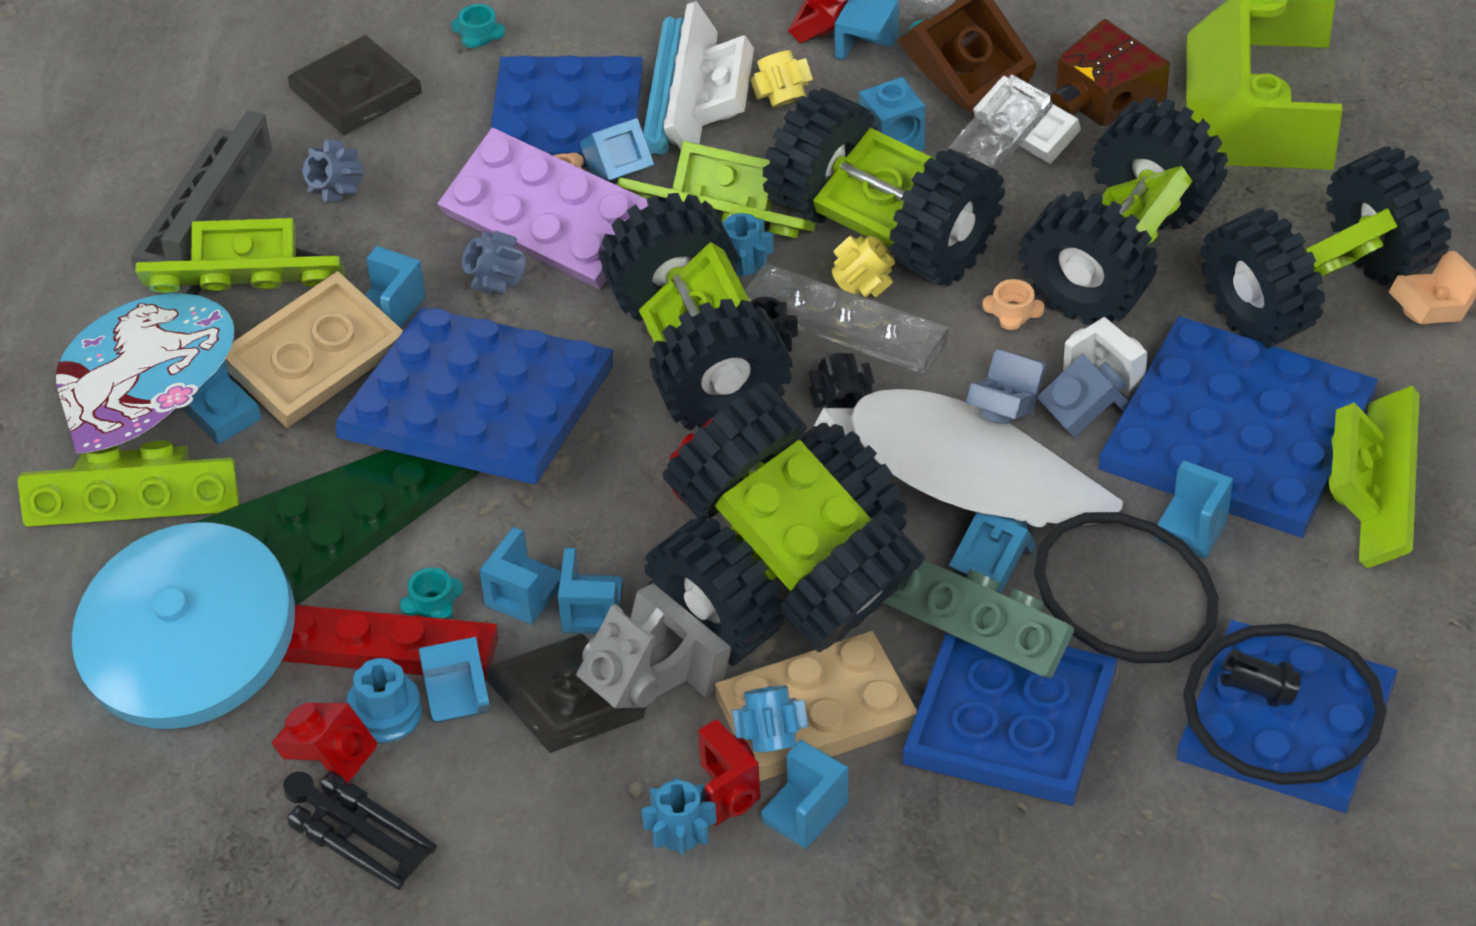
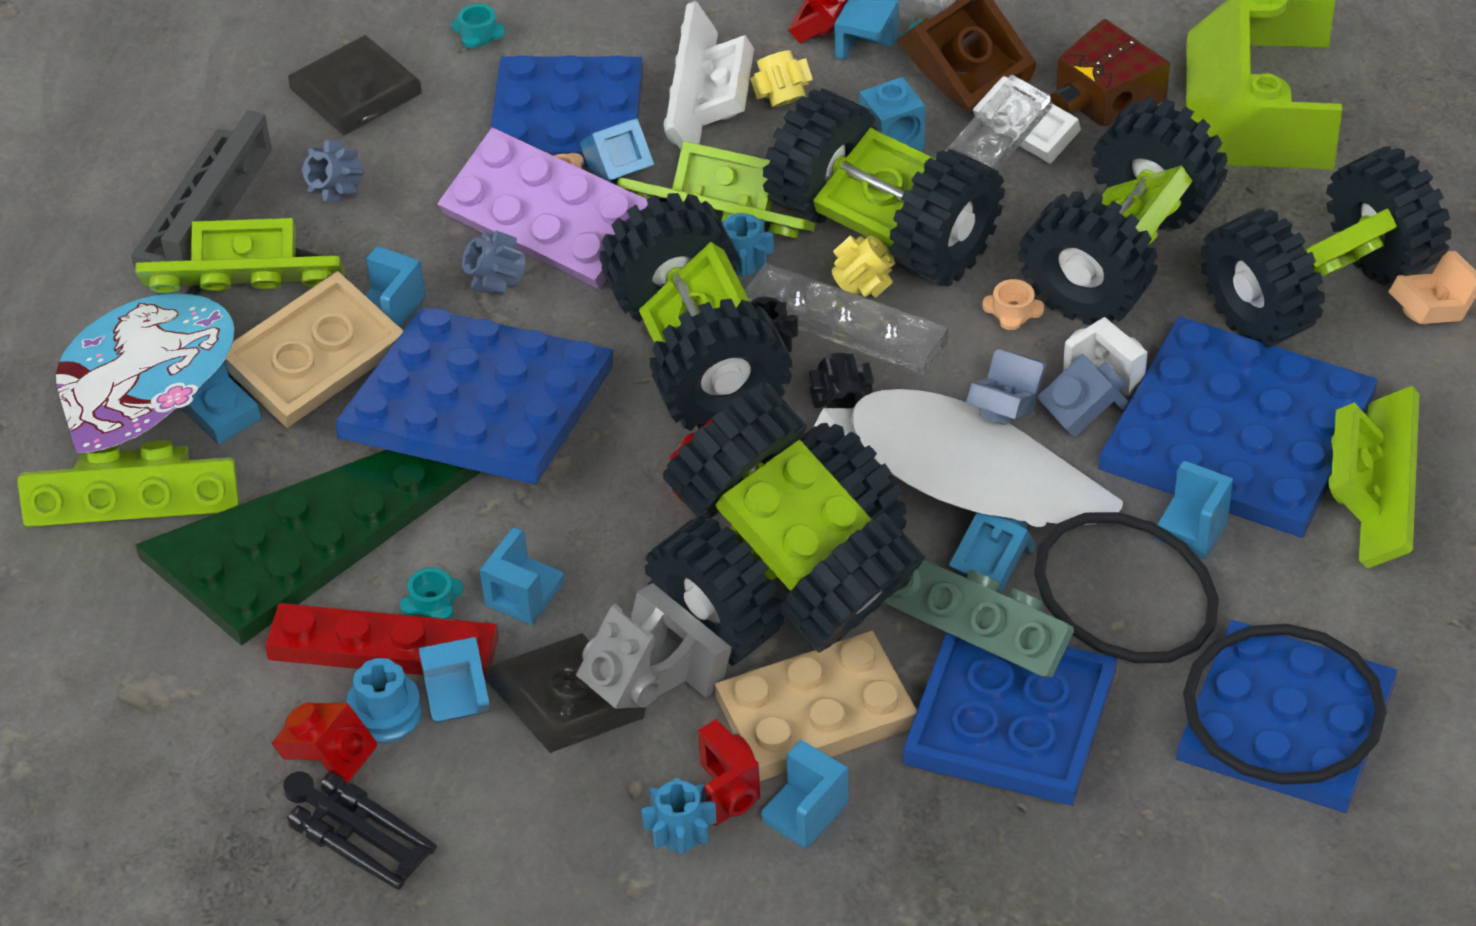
medium azure dish [72,522,295,729] -> none
dark azure panel [558,548,623,634] -> none
medium azure axle [643,16,684,156] -> none
dark azure gear [732,685,809,752] -> none
black pin [1220,649,1301,707] -> none

